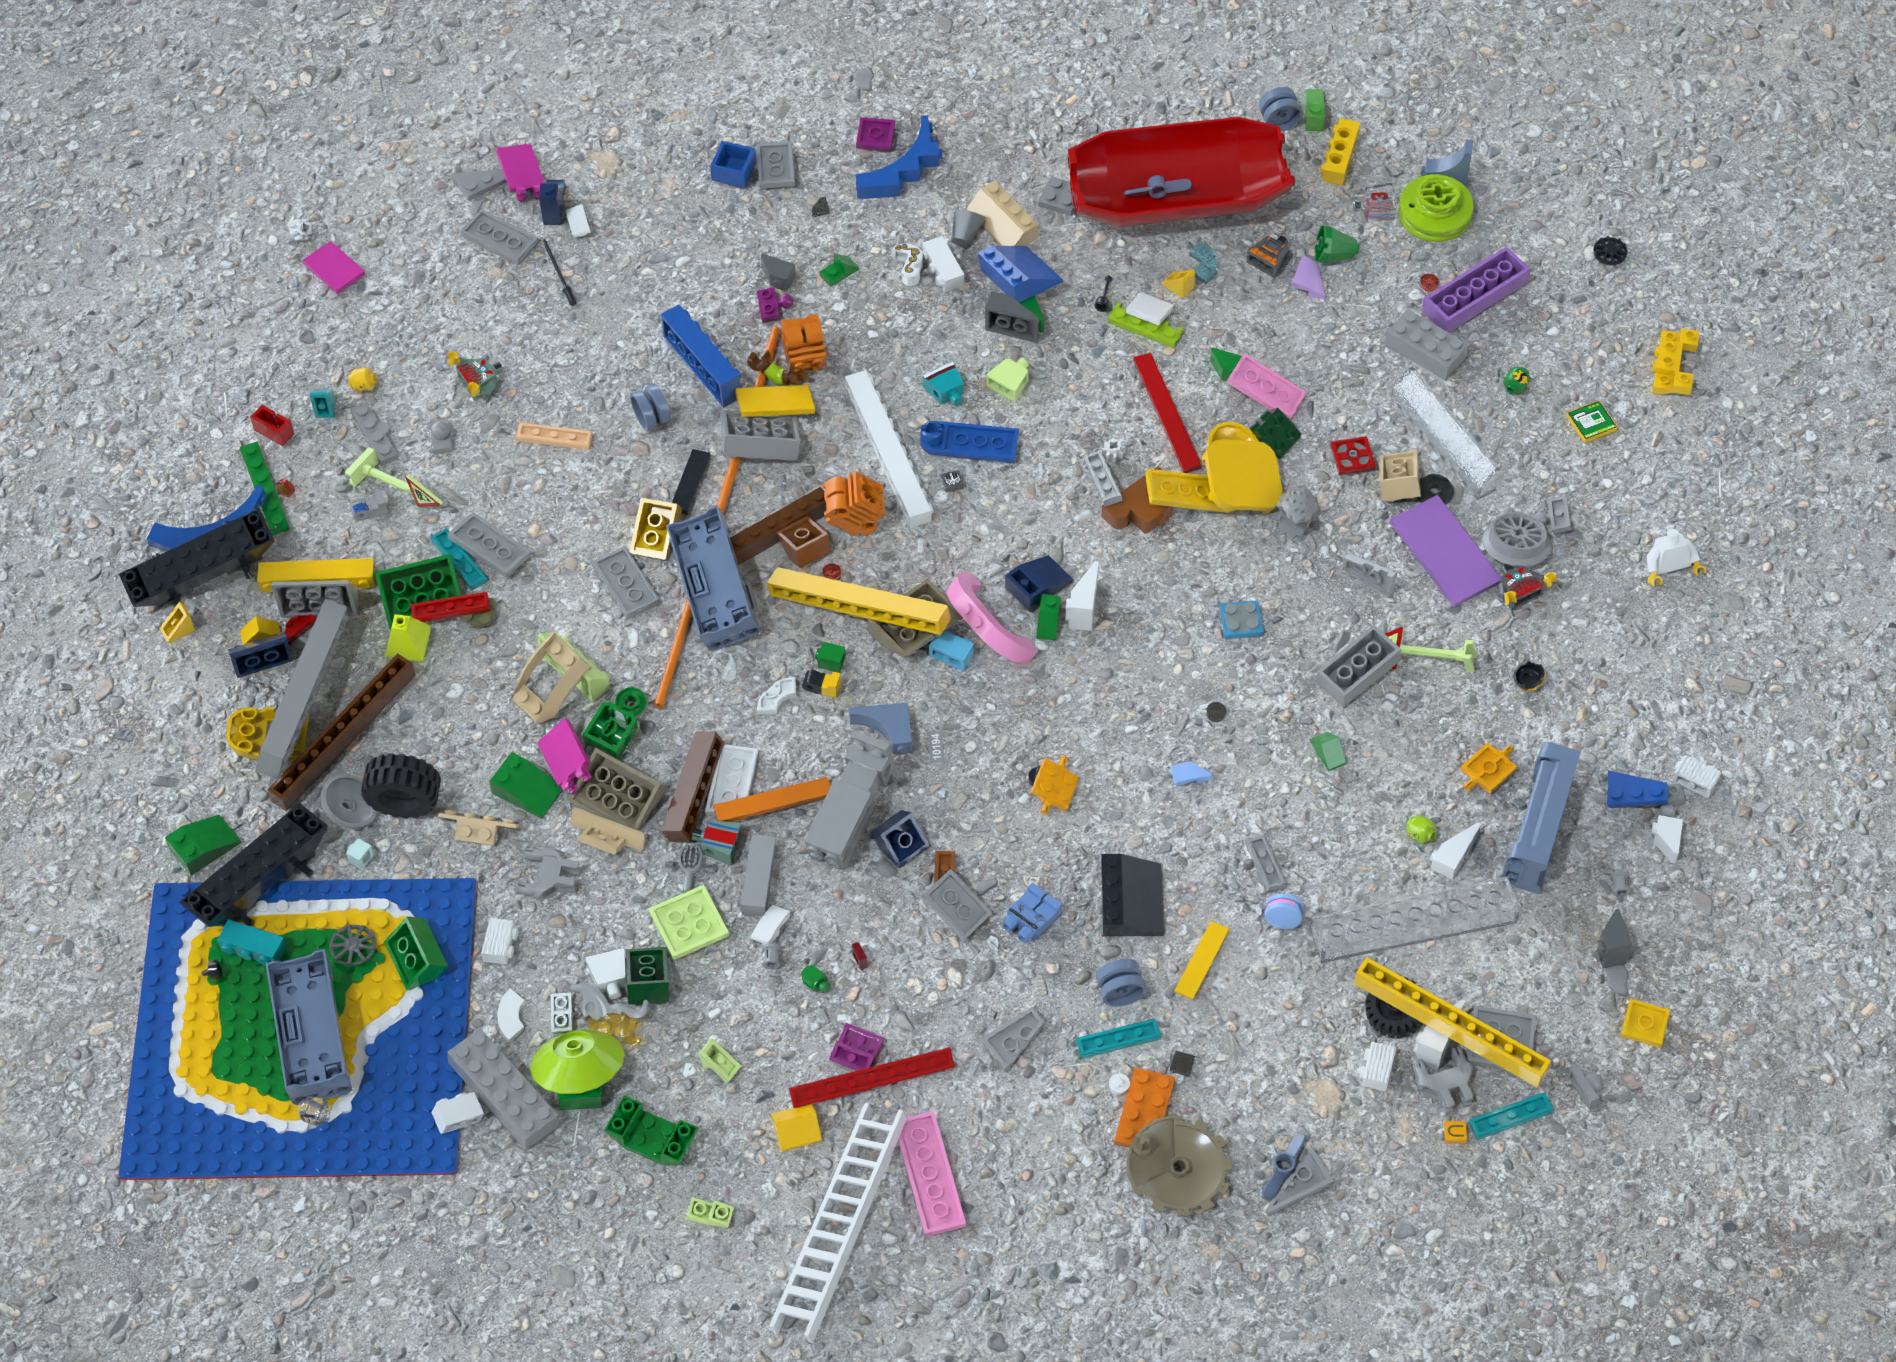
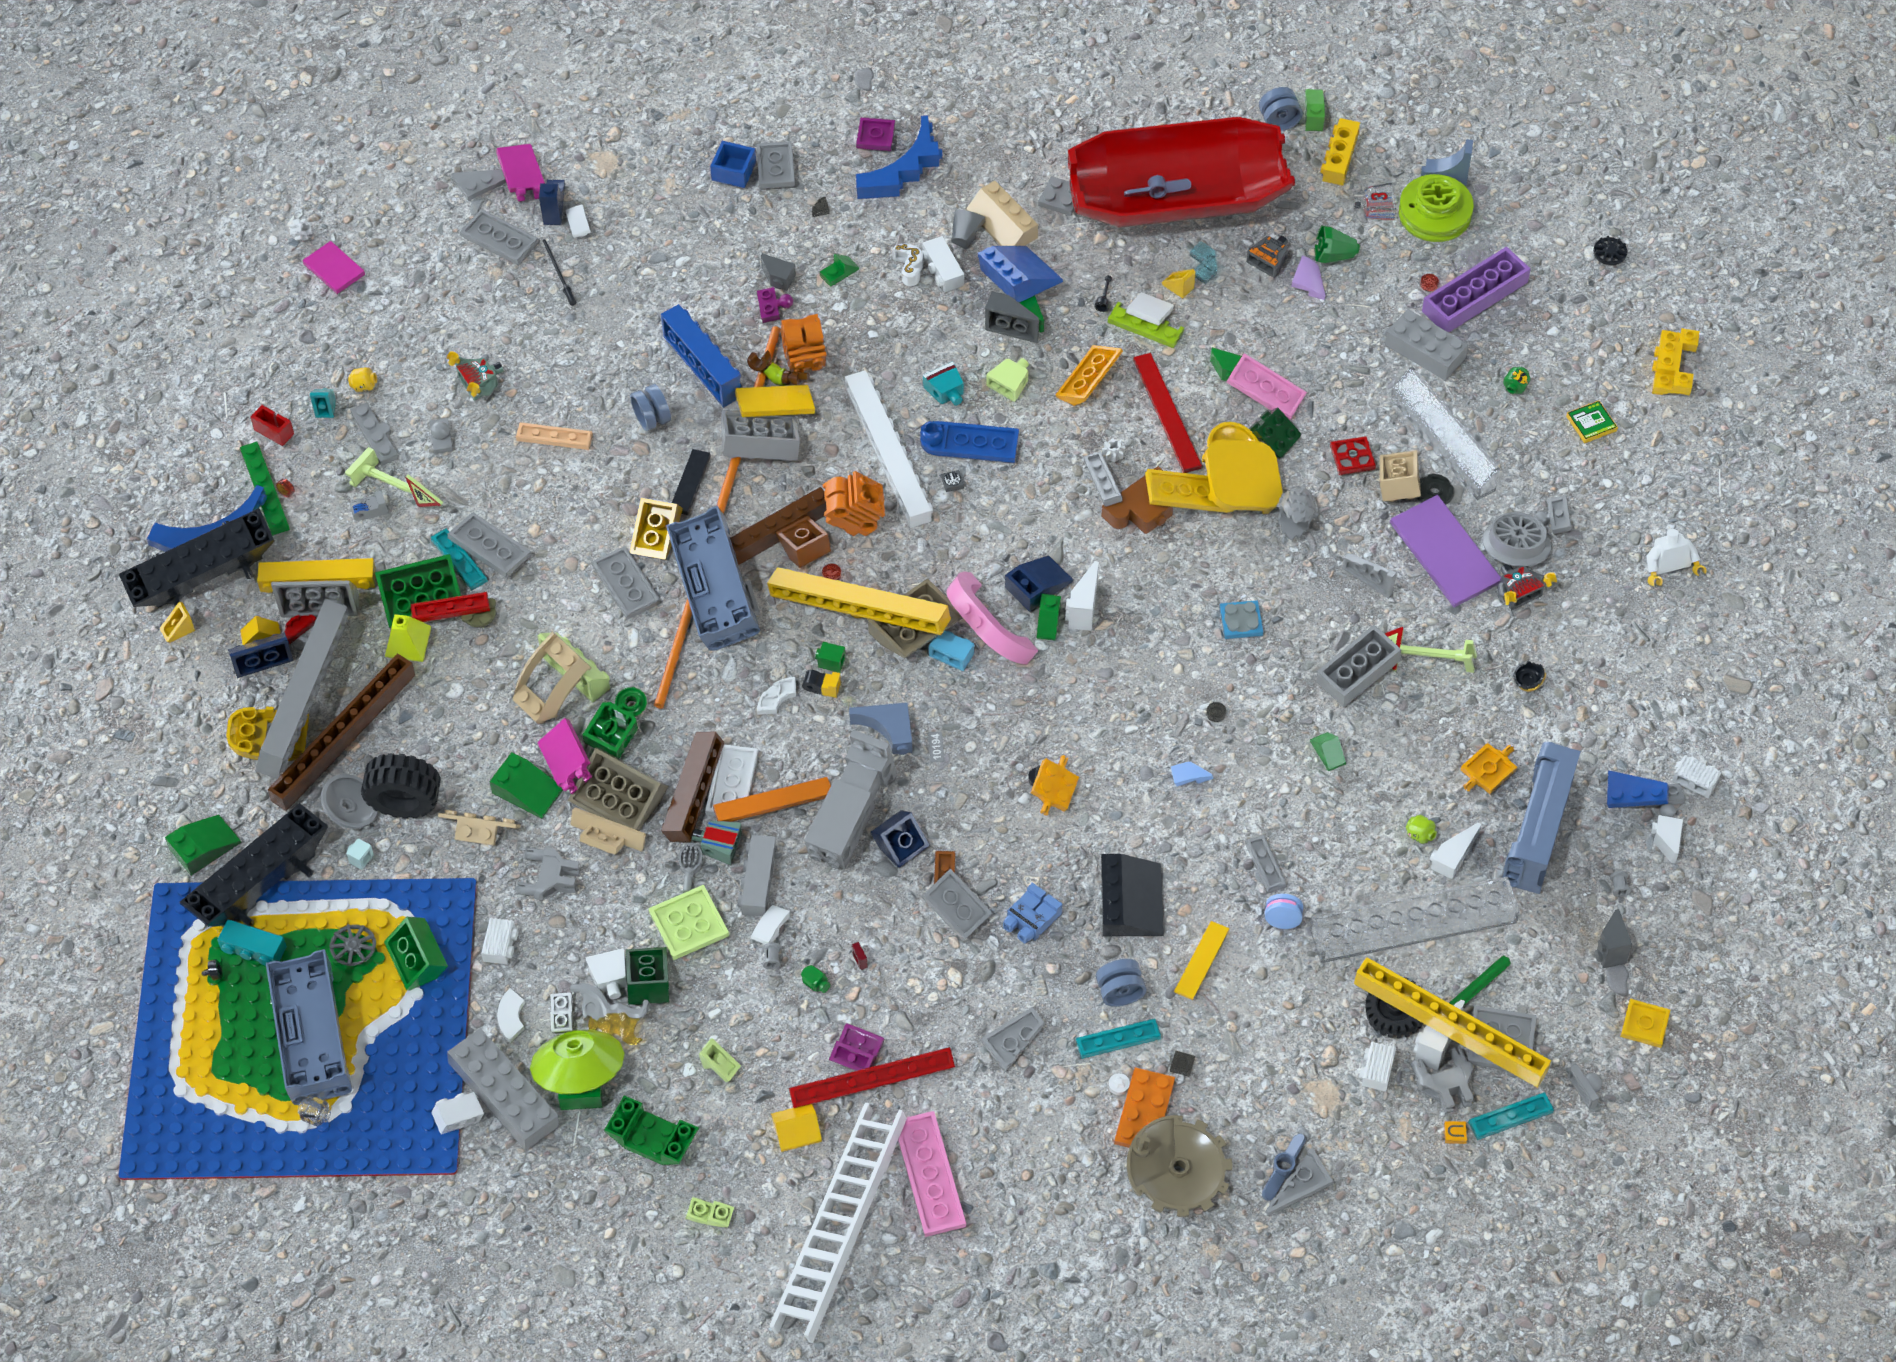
none -> light orange slope [1055,345,1123,406]
none -> green axle [1449,955,1511,1005]

